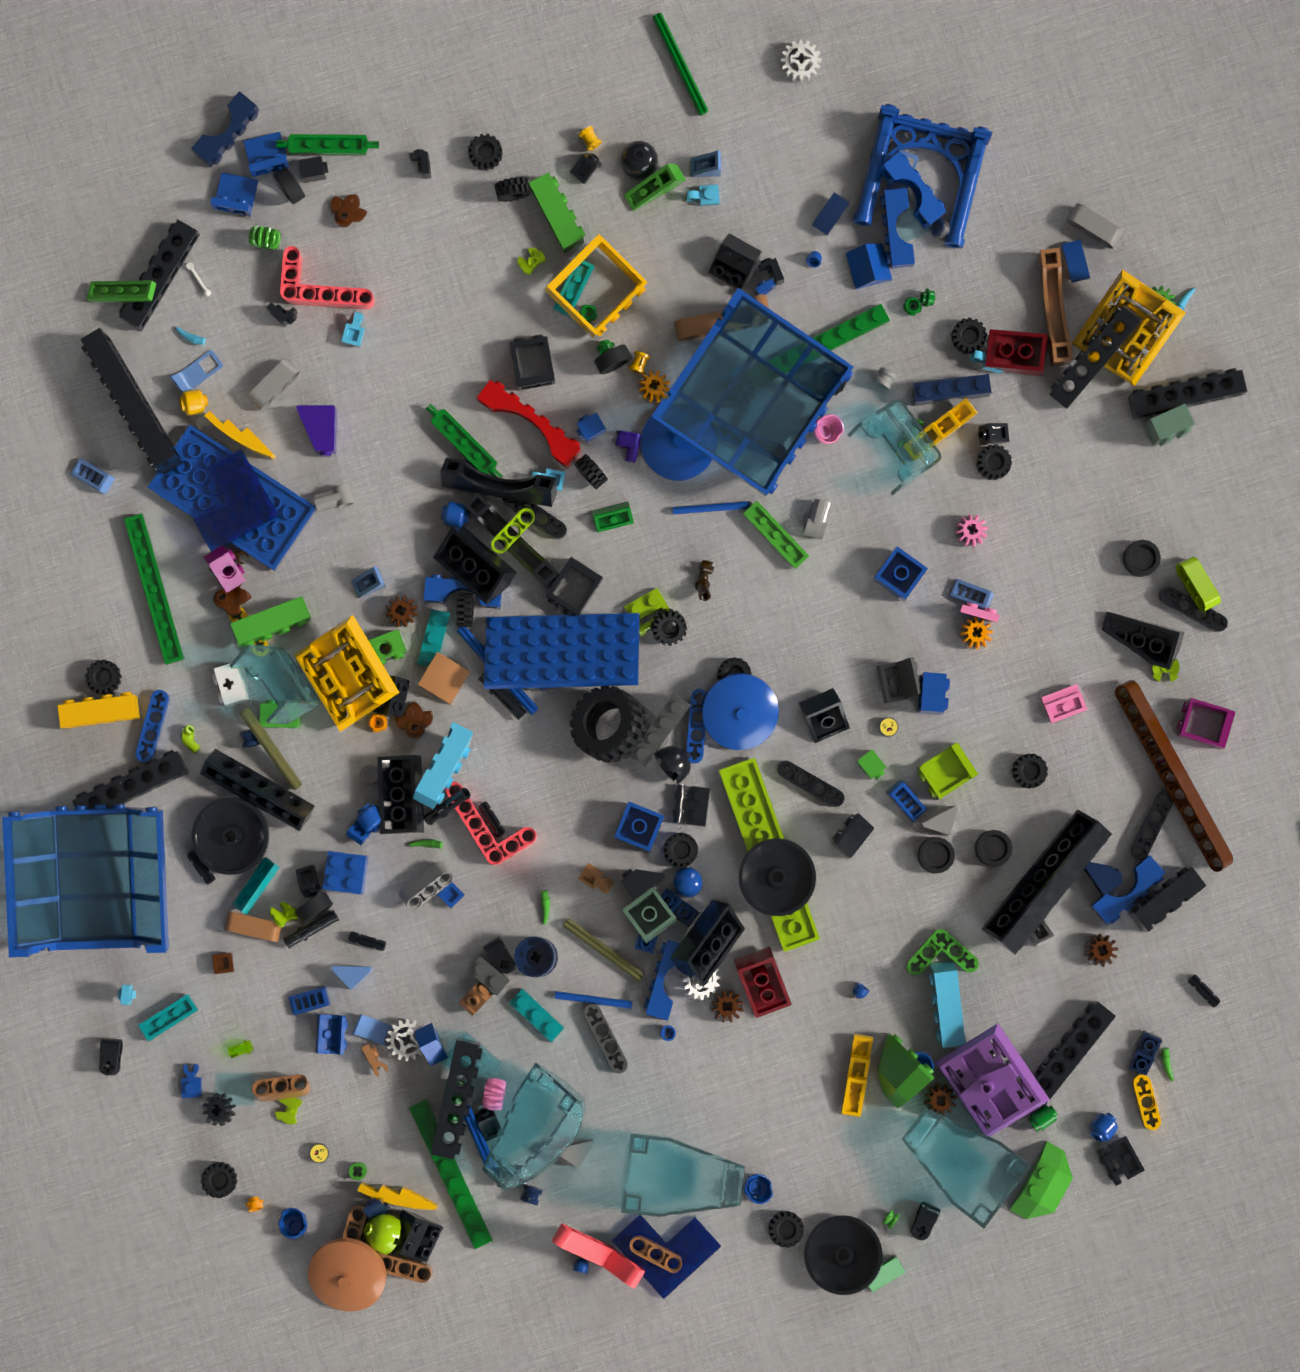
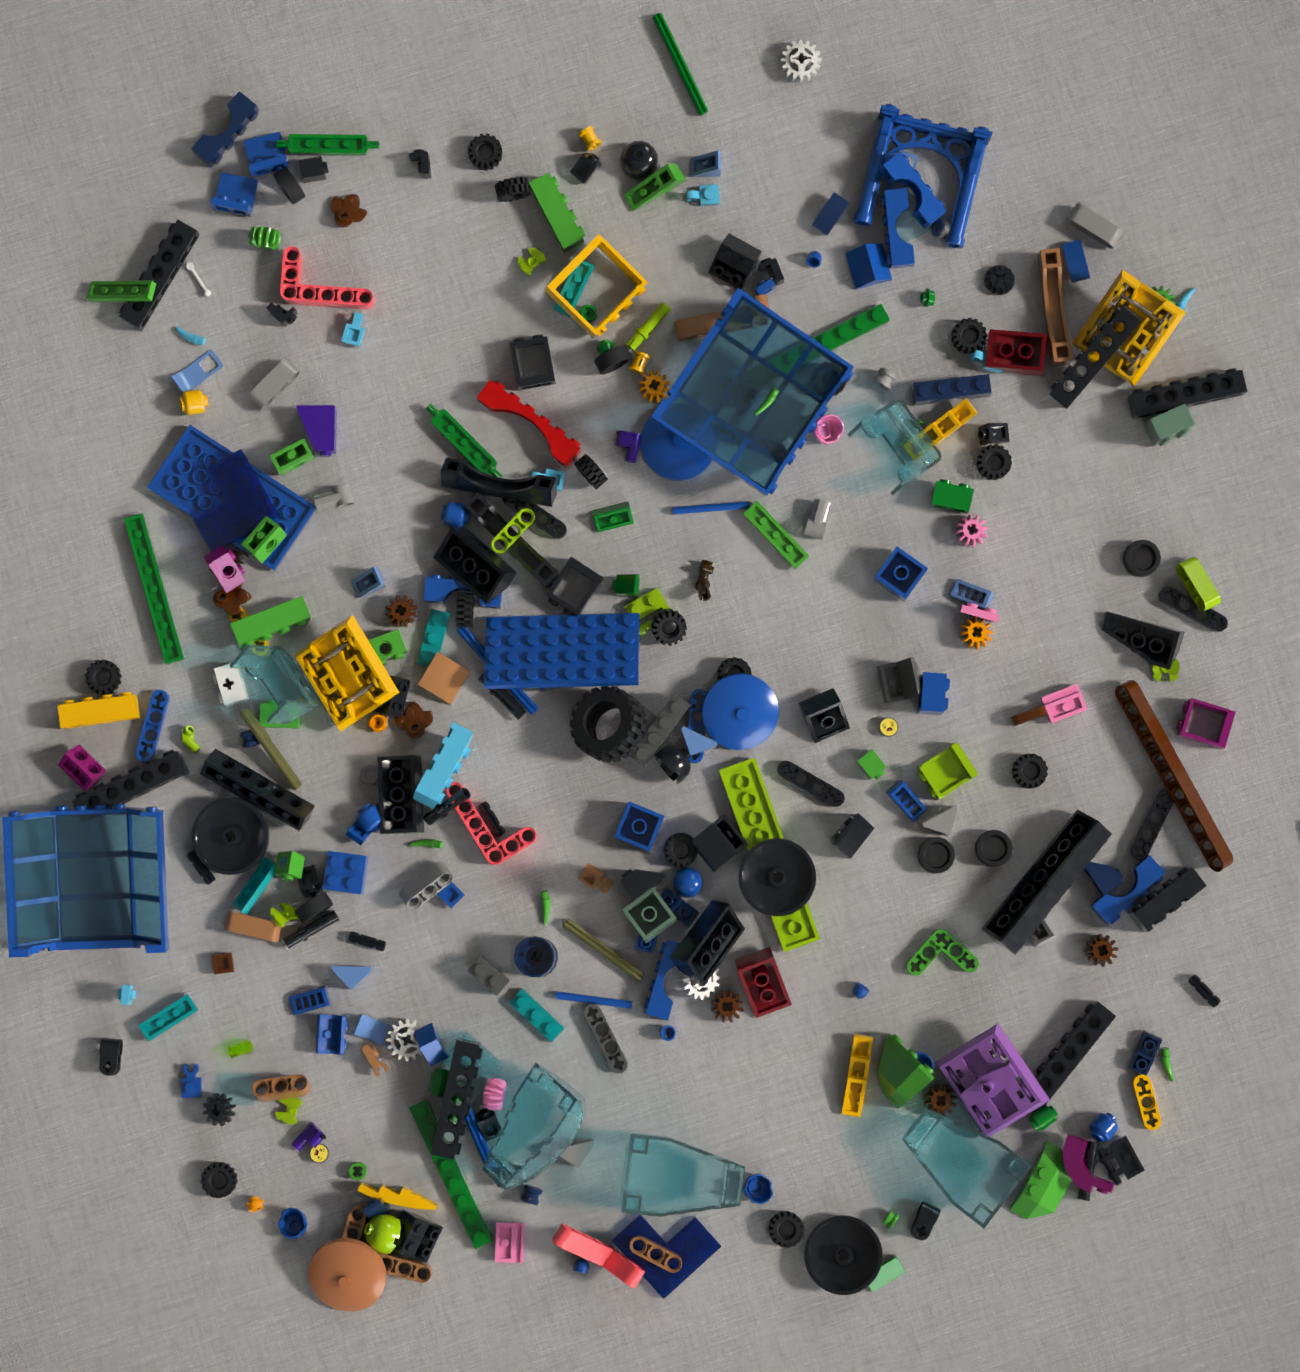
medium blue slope [70,458,115,494] -> none
black brick [80,328,184,475] -> none
yellow slope [204,411,275,459] -> none
medium nougat brick [458,981,493,1016] -> none
black piece [483,936,515,974] -> none
blue brick [576,412,606,443] -> none
black plate [672,784,710,827] -> none
green plate [903,297,922,316] -> none
medium azure wedge [929,960,966,1048] -> none
none -> magenta brick [57,744,106,791]
none -> bright green brick [241,516,287,564]
none -> bright green brick [270,438,315,476]
none -> bright green brick [274,851,305,882]
none -> dark purple piece [291,1122,326,1151]
none -> green brick [428,1068,449,1097]
none -> bright pink plate [495,1222,525,1263]
none -> green slope [612,574,640,598]
none -> lime pin [625,302,671,352]
none -> medium blue slope [681,726,718,756]
none -> black slope [690,814,748,872]
none -> bright green helmet [754,387,779,415]
none -> green brick [930,479,974,514]
none -> black gear [984,265,1015,295]
none -> reddish brown beam [1010,705,1048,726]
none -> magenta arch [1063,1134,1116,1194]
none -> black pin [1077,1141,1099,1201]

